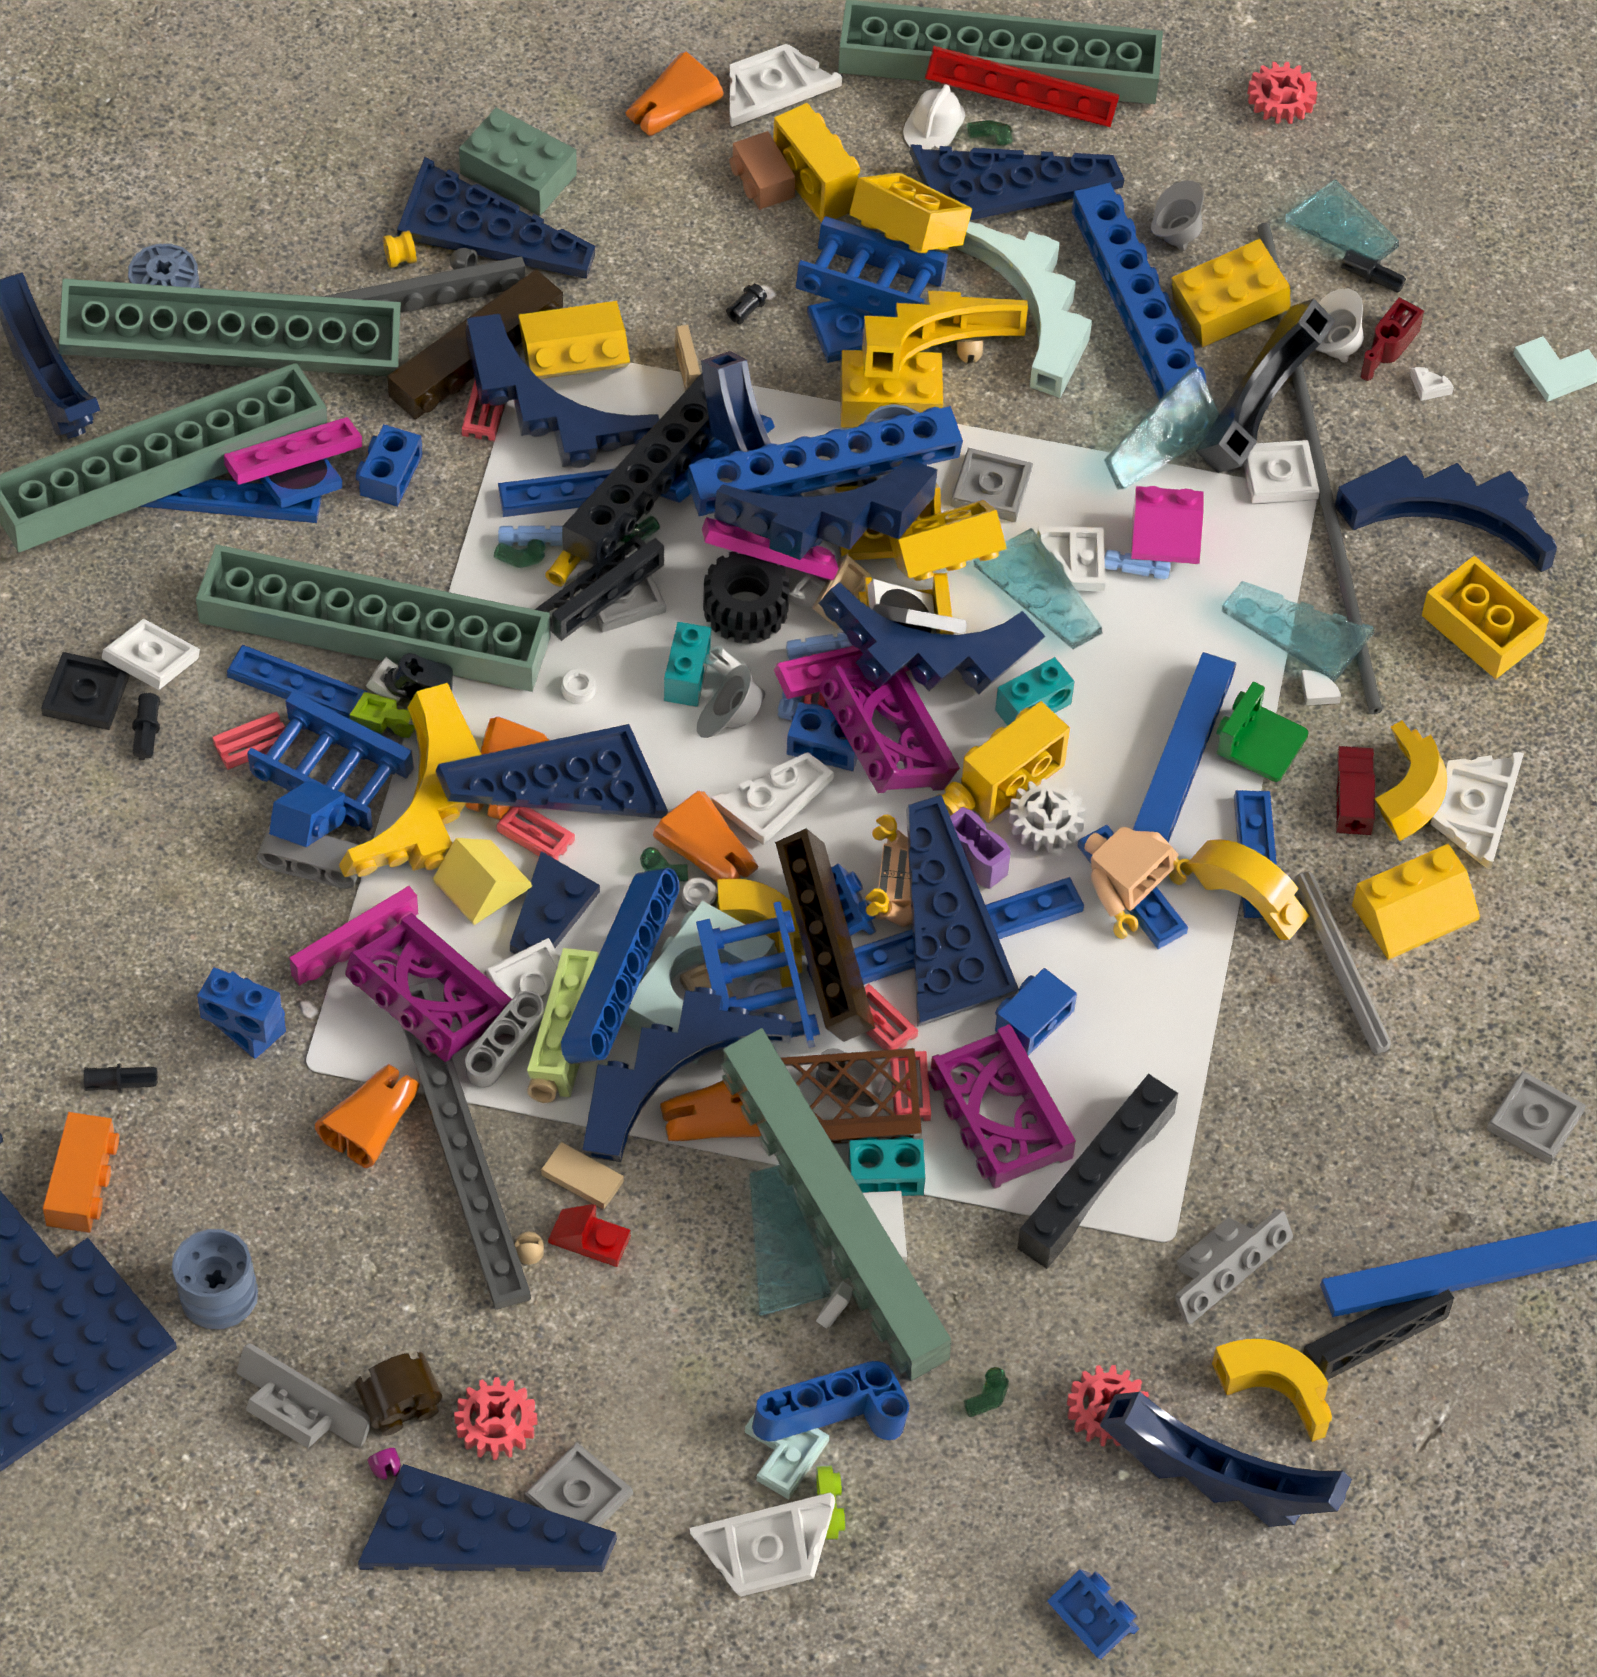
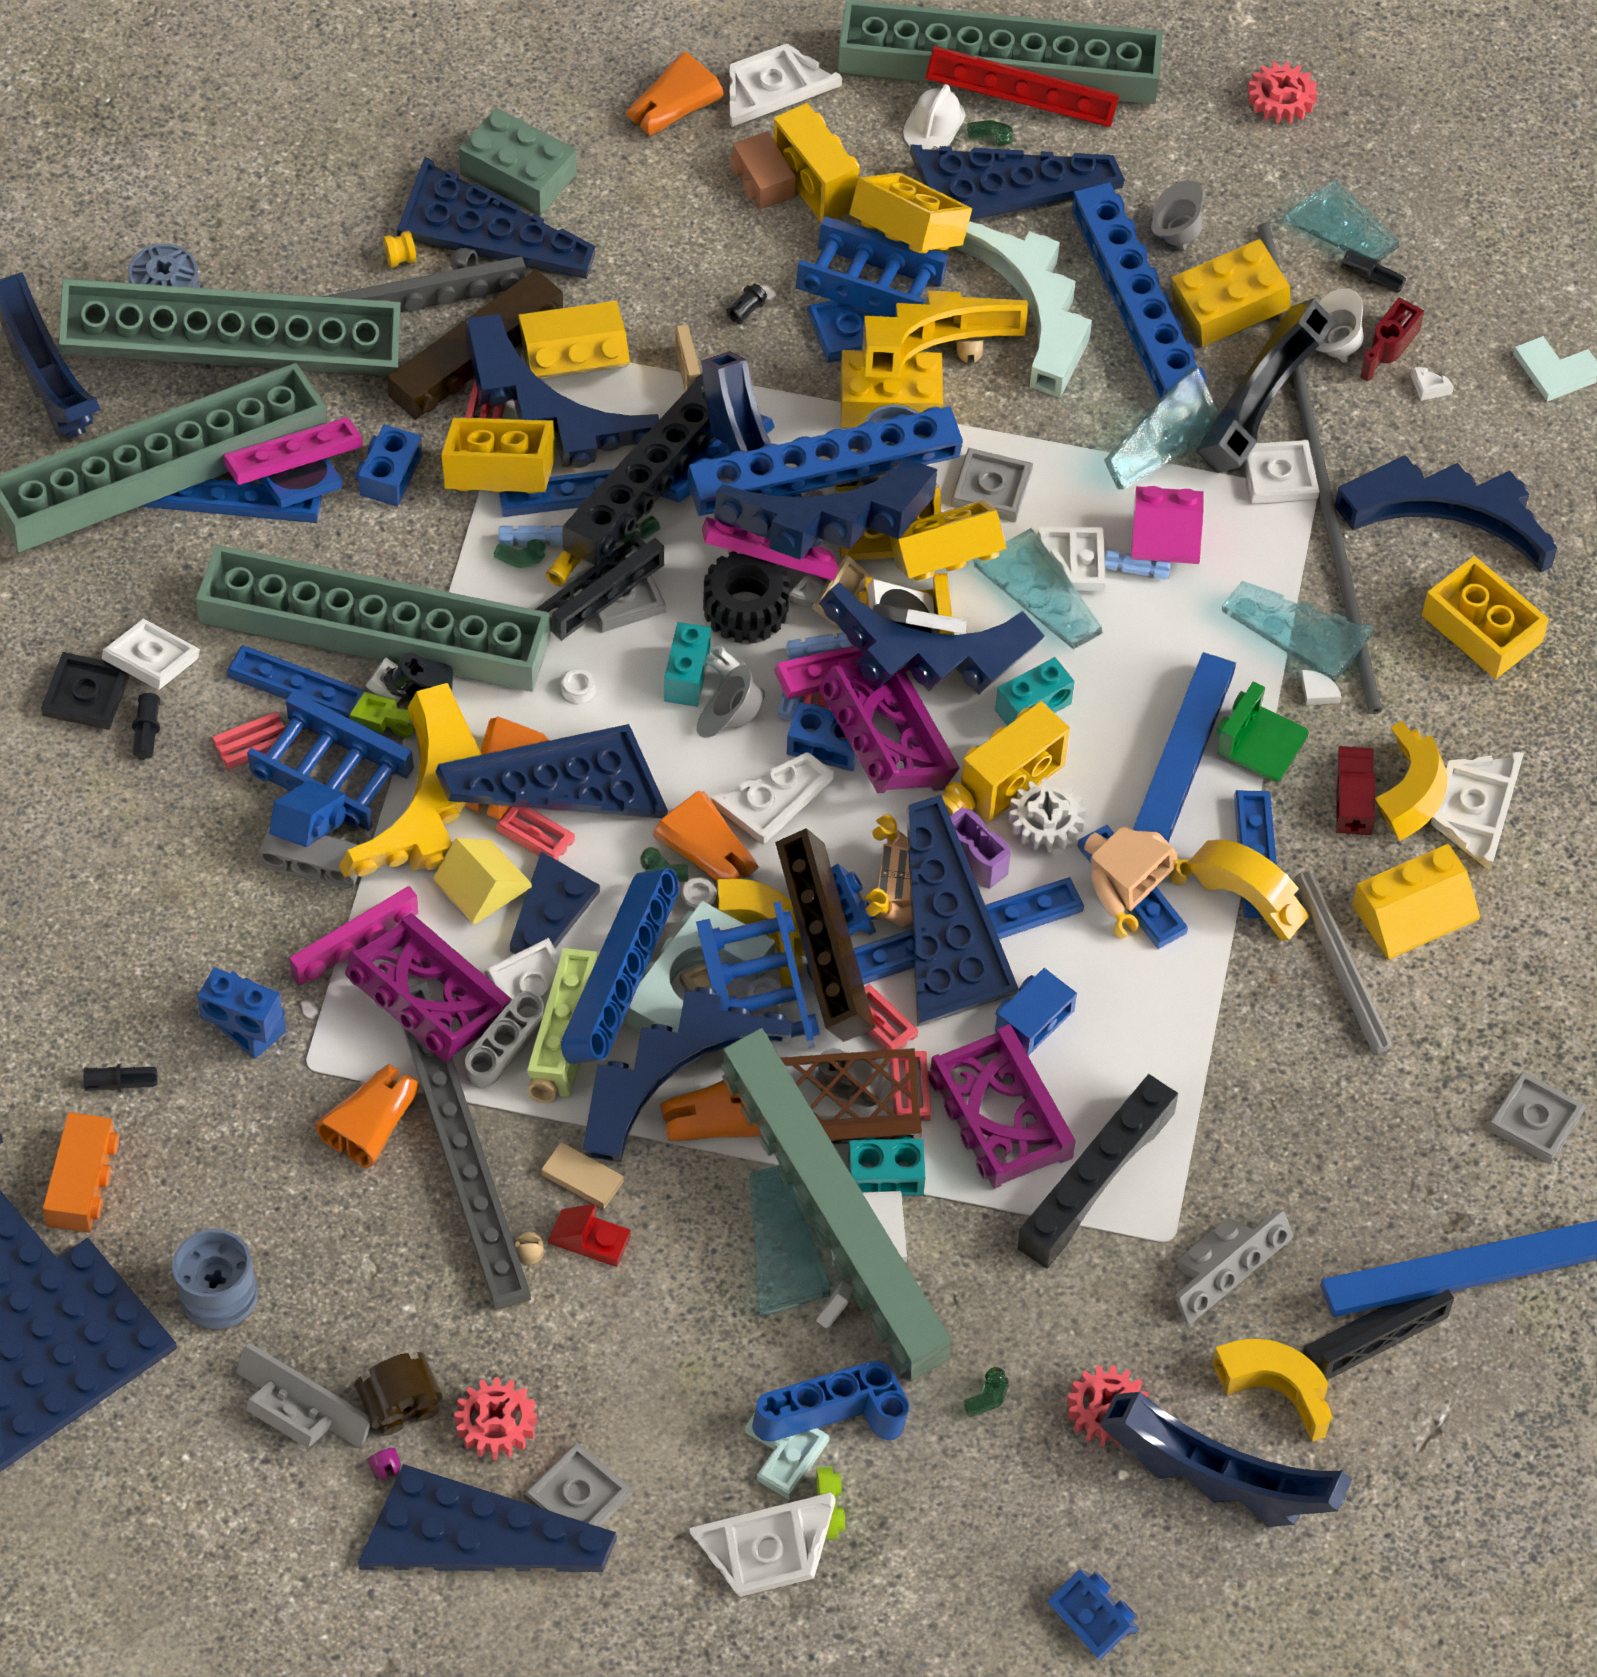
none -> yellow brick [442,417,556,494]

